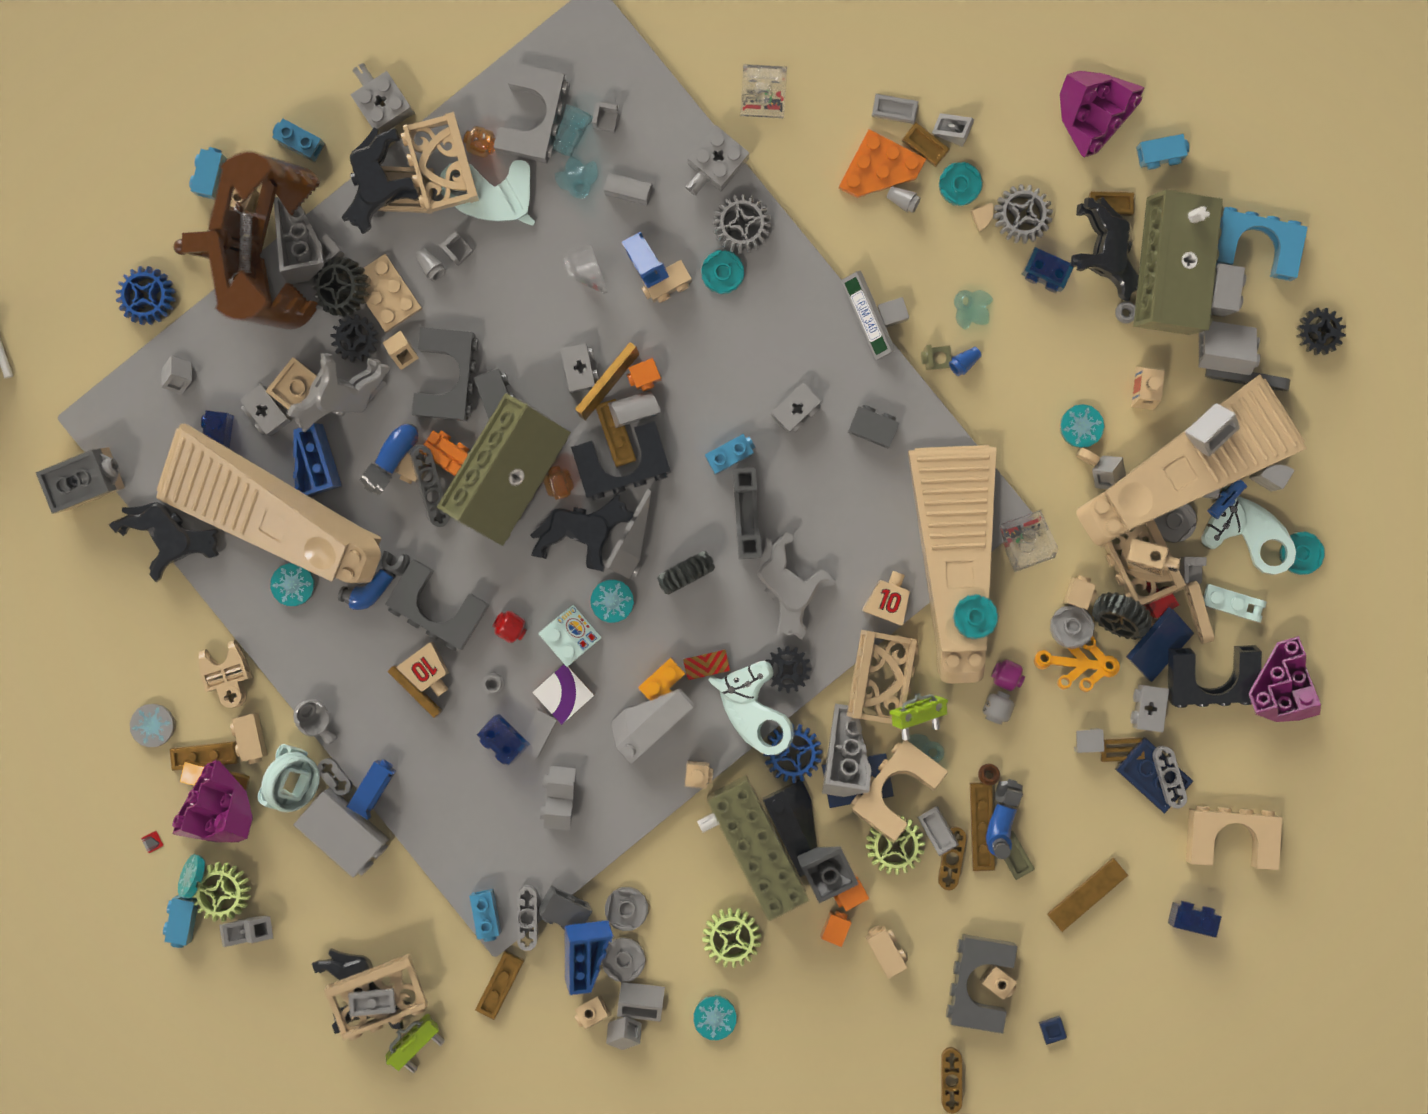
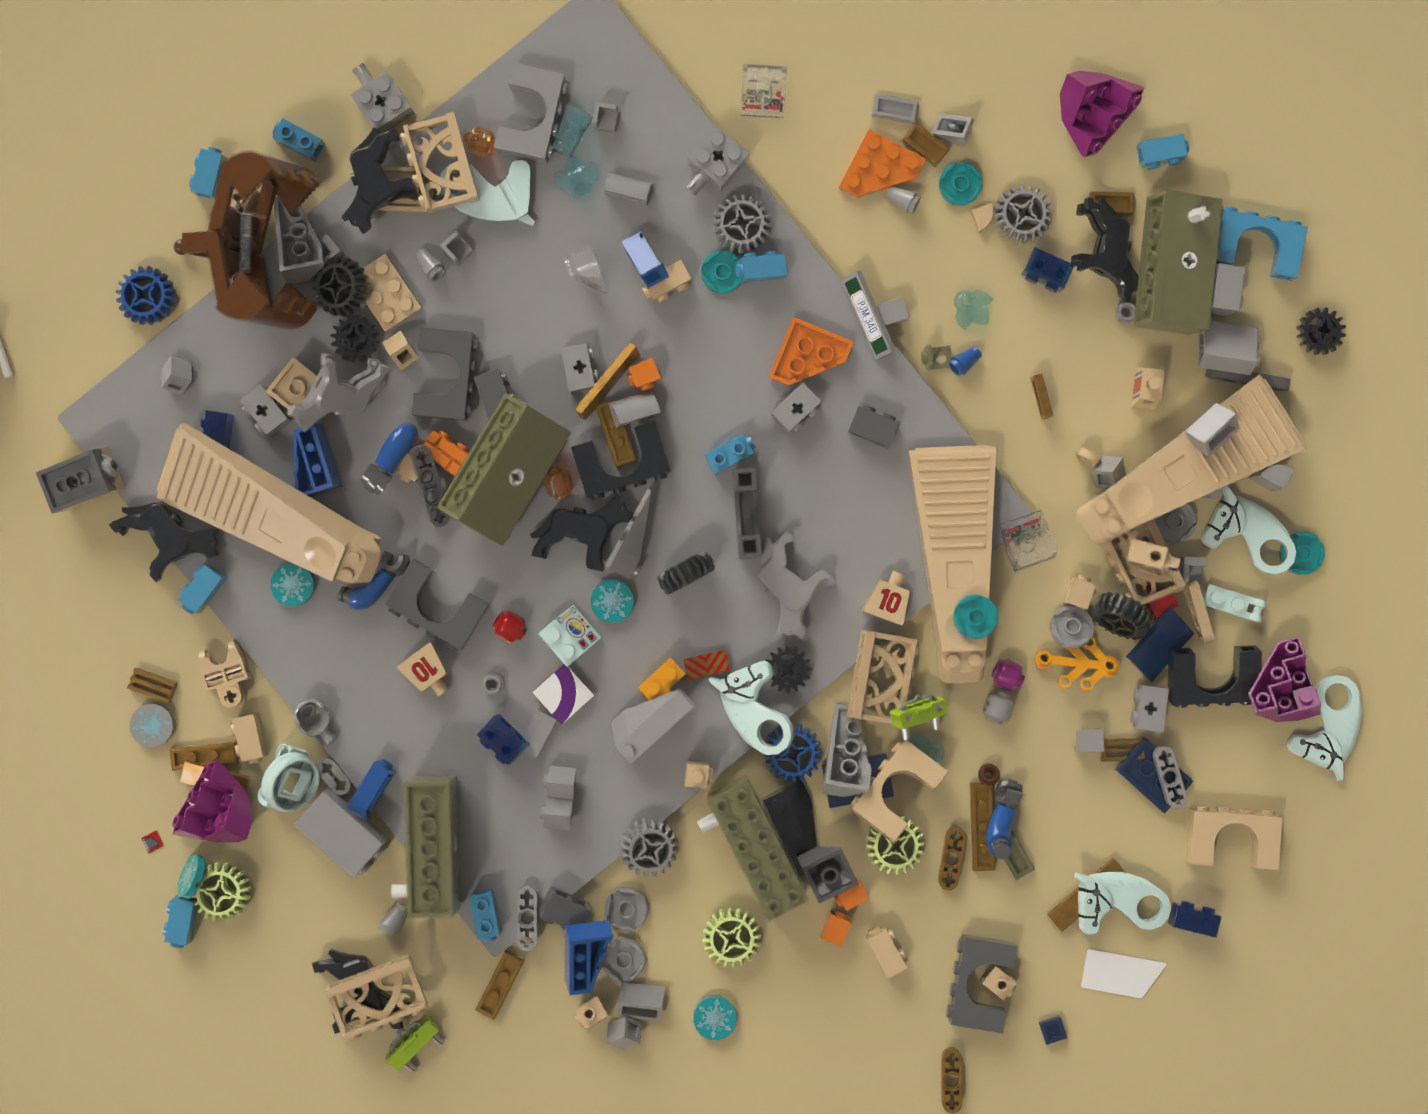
light grey brick [219,916,273,947] -> none
light grey plate [348,988,396,1017] -> none
pearl gold tile [387,665,442,718] -> none
light grey tile [918,806,959,856] -> none
teal tile [1060,404,1104,448] -> none
blue pin [1207,479,1247,519] -> none
none -> pearl gold tile [127,668,177,703]
none -> dark azure brick [178,565,227,614]
none -> light grey cone [378,903,407,937]
none -> olive piece [391,775,461,918]
none -> light grey gear [620,818,679,877]
none -> dark azure brick [735,251,787,283]
none -> orange plate [768,317,854,386]
none -> pearl gold tile [1030,373,1053,420]
none -> light aqua animal [1074,872,1171,935]
none -> white sticker [1081,949,1167,998]
none -> light aqua animal [1287,675,1362,781]

